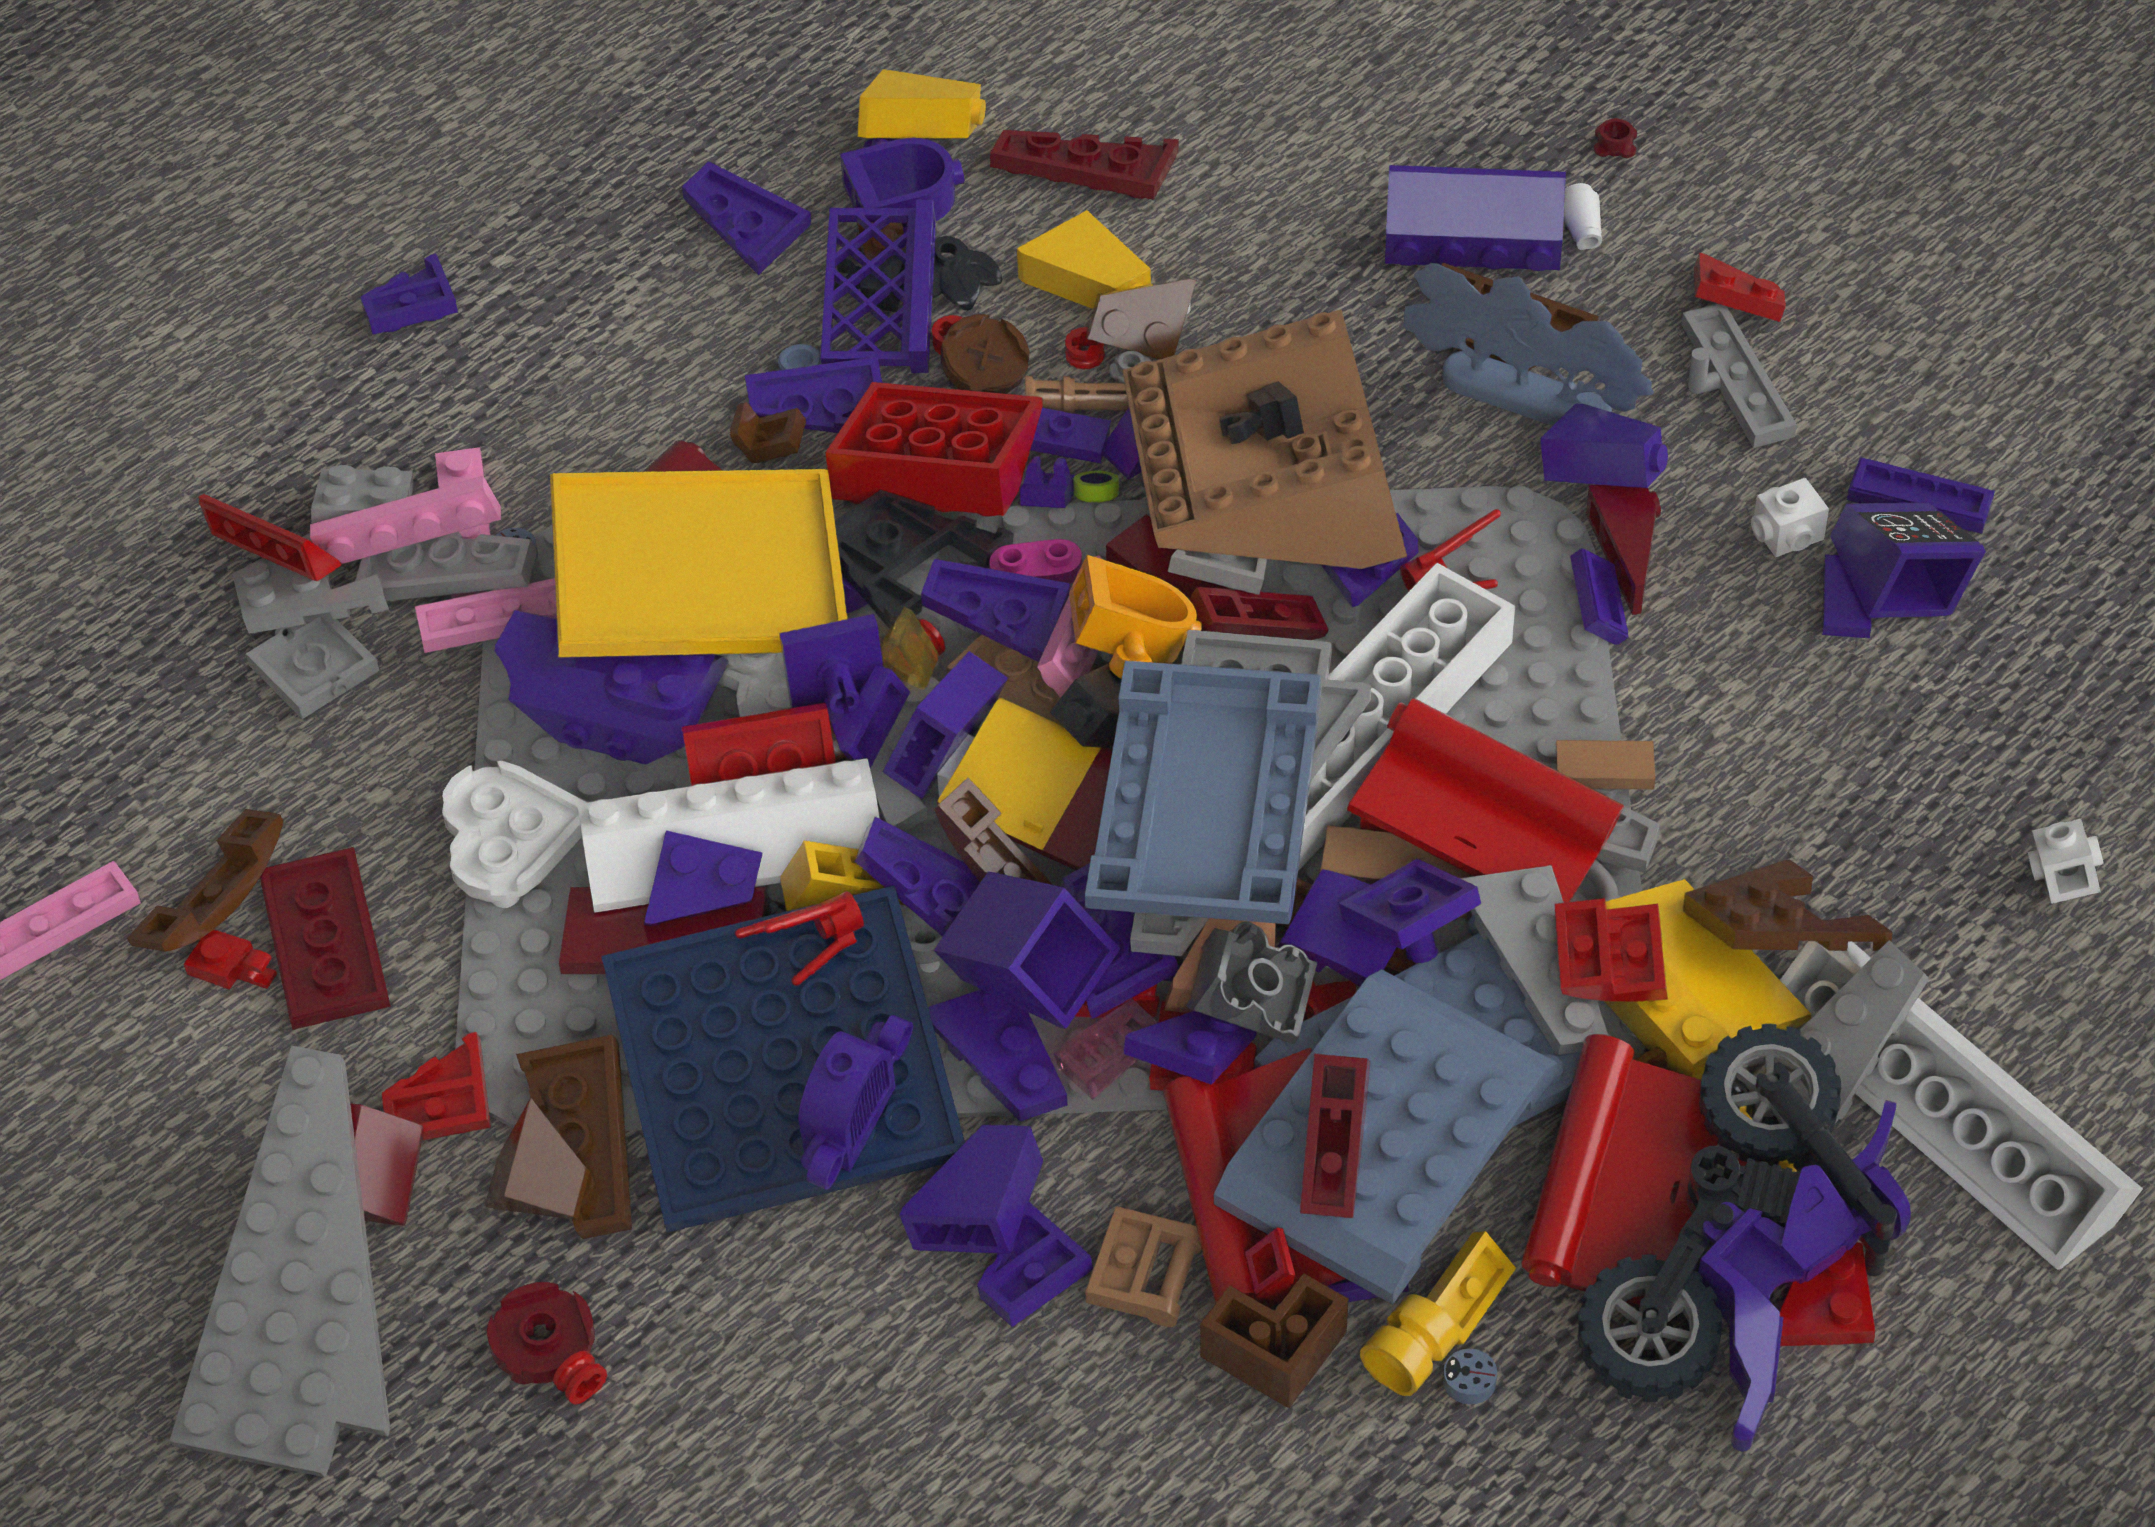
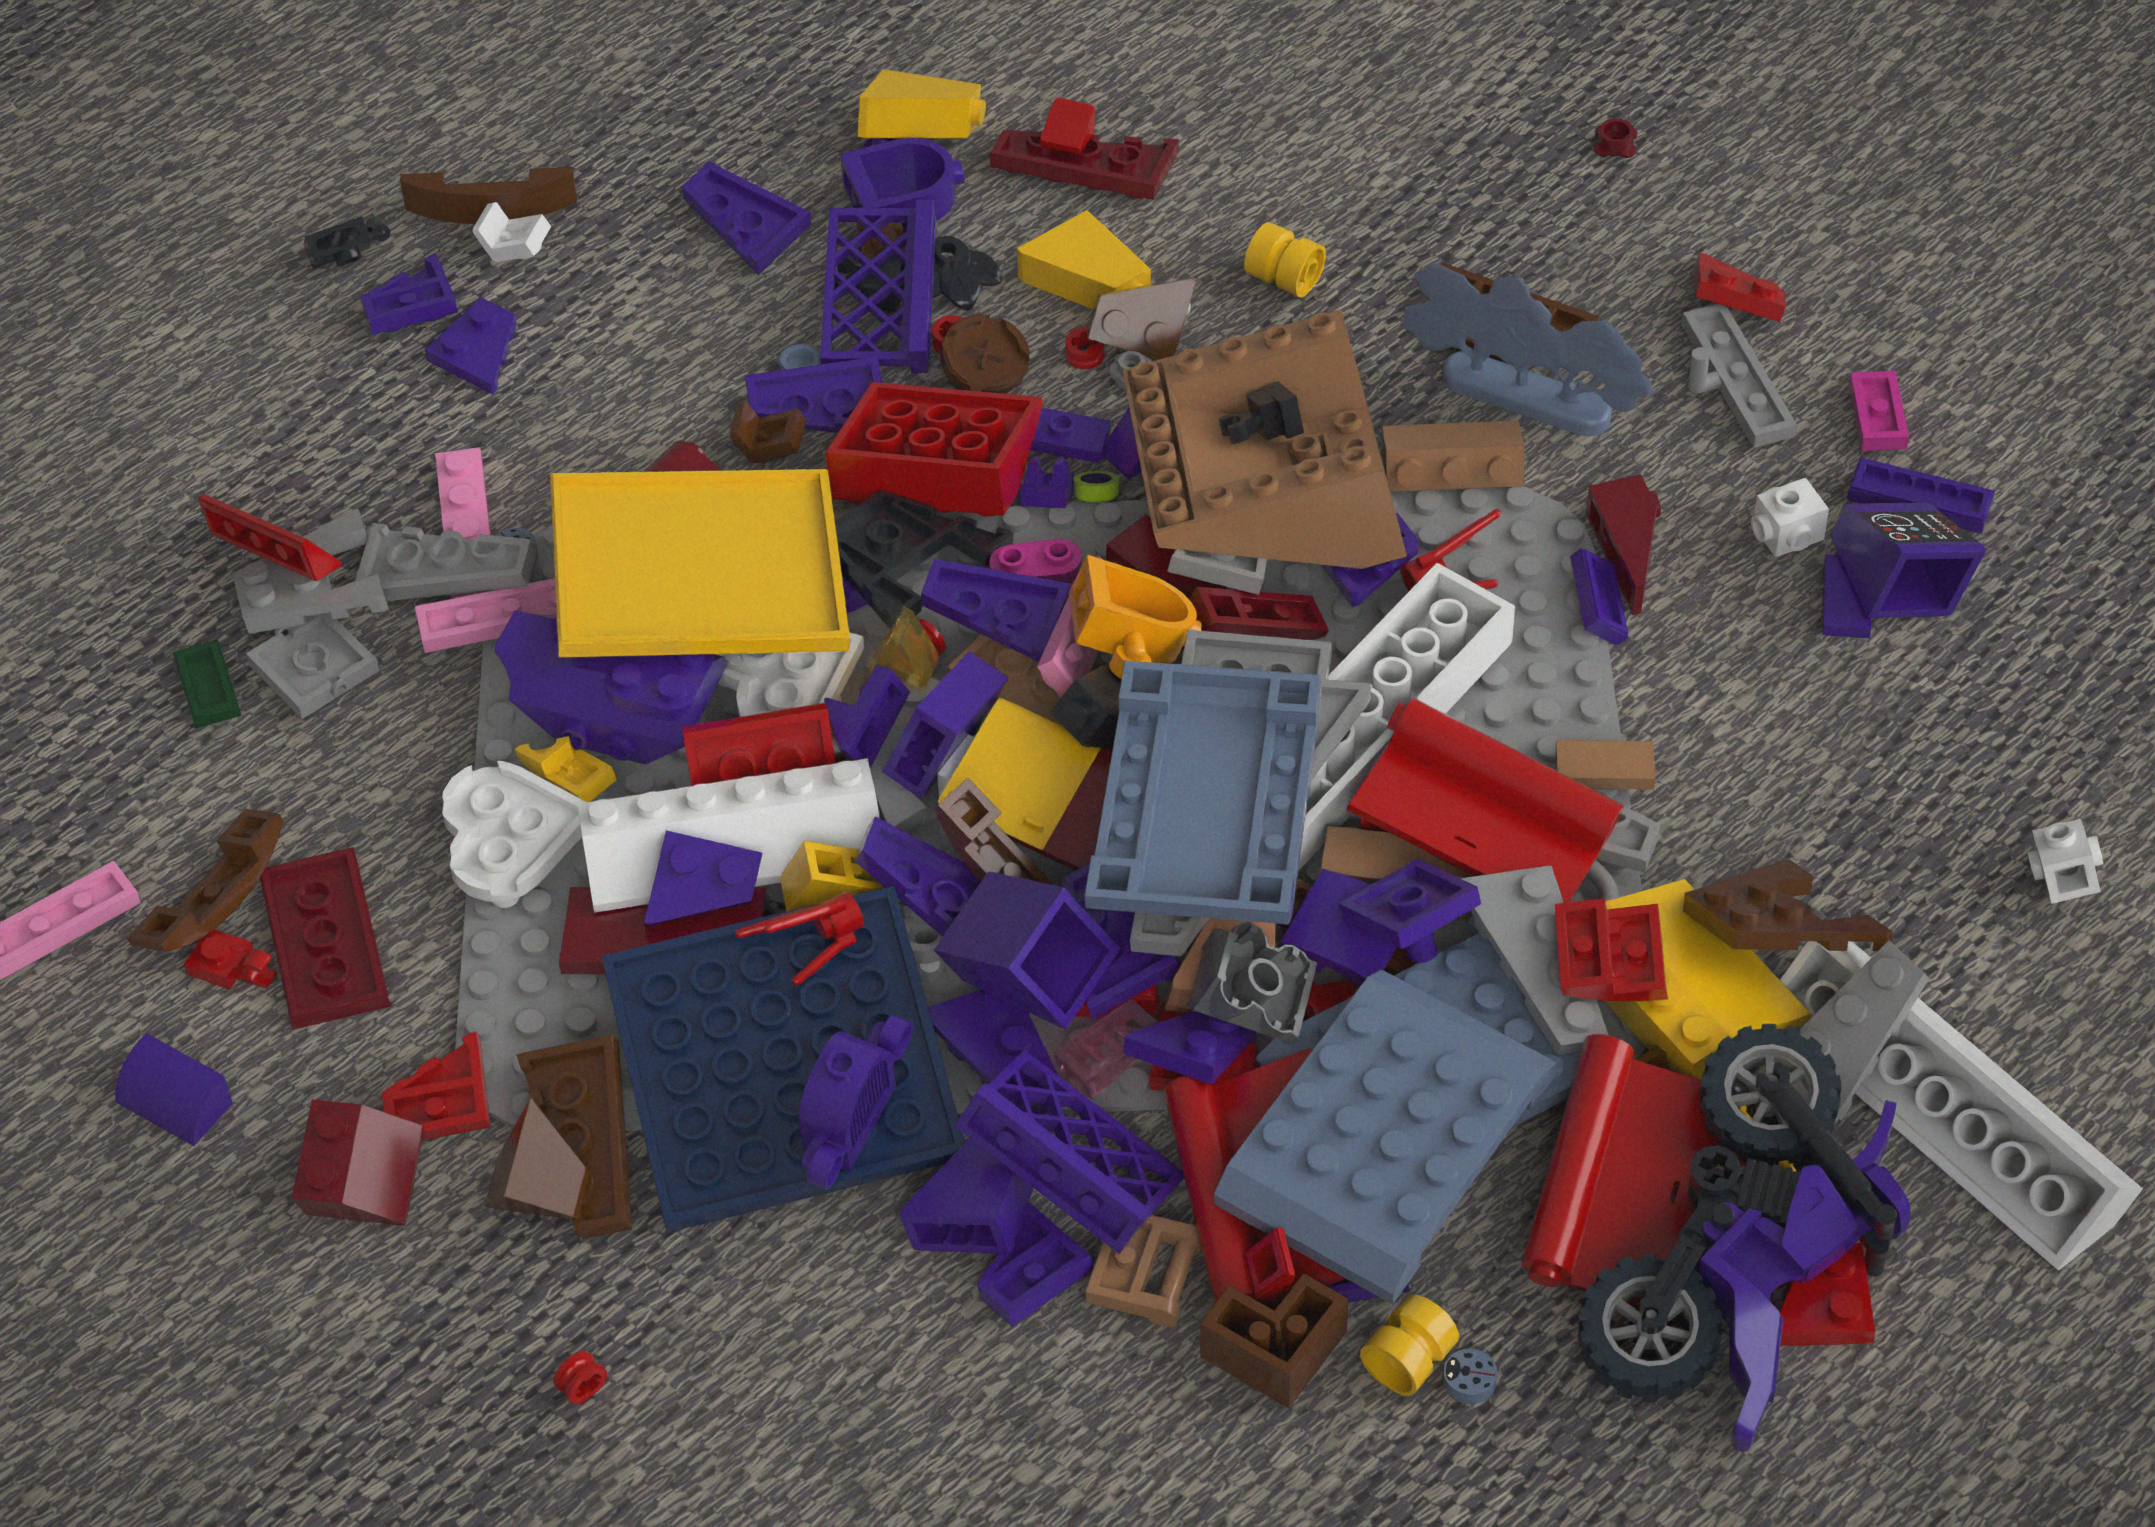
light grey wing [169,1045,390,1477] -> none
bright pink plate [310,476,501,564] -> none
light grey plate [311,465,413,524] -> none
dark red plate [487,1282,595,1385] -> none
dark purple tile [779,614,883,714] -> none
medium nougat pin [1025,376,1129,413] -> none
dark red slope [1300,1053,1370,1219] -> none
slope [1385,165,1566,271] -> none
yellow plate [1426,1231,1516,1345] -> none
dark purple slope [1540,403,1668,488] -> none
white cone [1564,183,1602,250] -> none
none -> dark purple brick [115,1033,233,1146]
none -> dark green tile [173,640,241,729]
none -> black piece [303,216,390,268]
none -> reddish brown slope [400,167,577,224]
none -> dark purple wing [425,297,517,394]
none -> white bracket [473,202,551,262]
none -> yellow slope [515,736,617,803]
none -> dark purple fence [954,1050,1184,1254]
none -> red slope [1040,97,1095,154]
none -> yellow wheel [1244,222,1326,298]
none -> medium nougat brick [1382,420,1525,492]
none -> dark pink plate [1849,371,1909,451]

